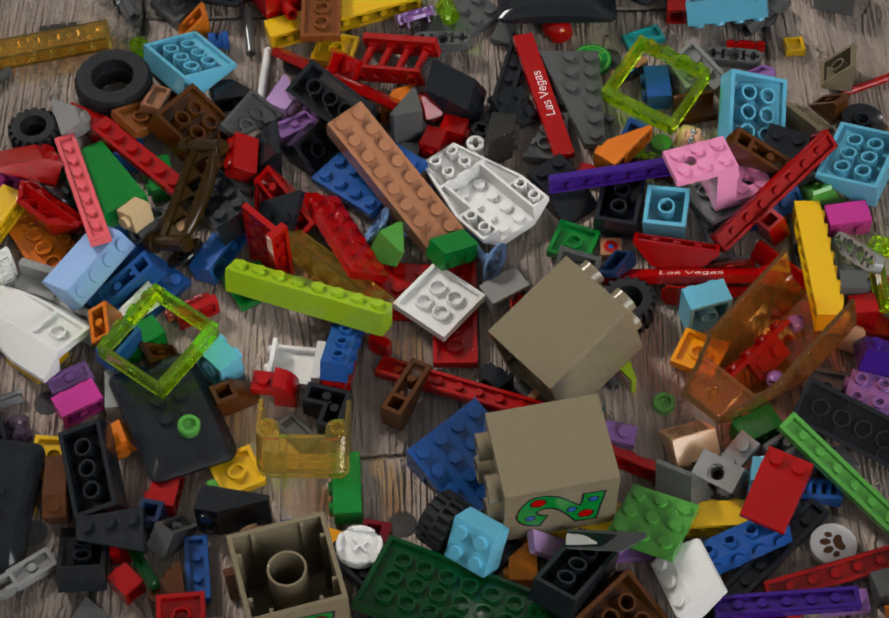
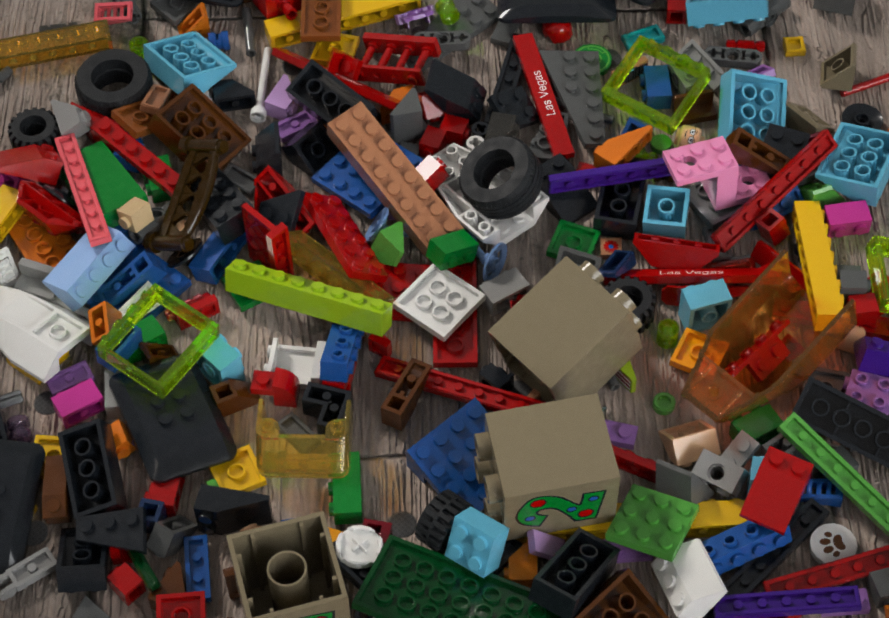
bright green tile [177,414,201,439] -> none
dark grey wing [218,89,284,138] -> none
red brick [224,132,259,183] -> none
sticker [565,529,646,552] -> none
medium lavender hinge [766,370,785,390] -> none
medium lavender hinge [786,314,805,334] -> none
reddish brown slope [809,93,850,125] -> none
light grey beam [831,231,885,274] -> none
none -> coral slope [94,1,133,26]
none -> brick [416,155,450,191]
none -> black tyre [459,136,544,220]
none -> clear neon green wheel [656,319,680,349]

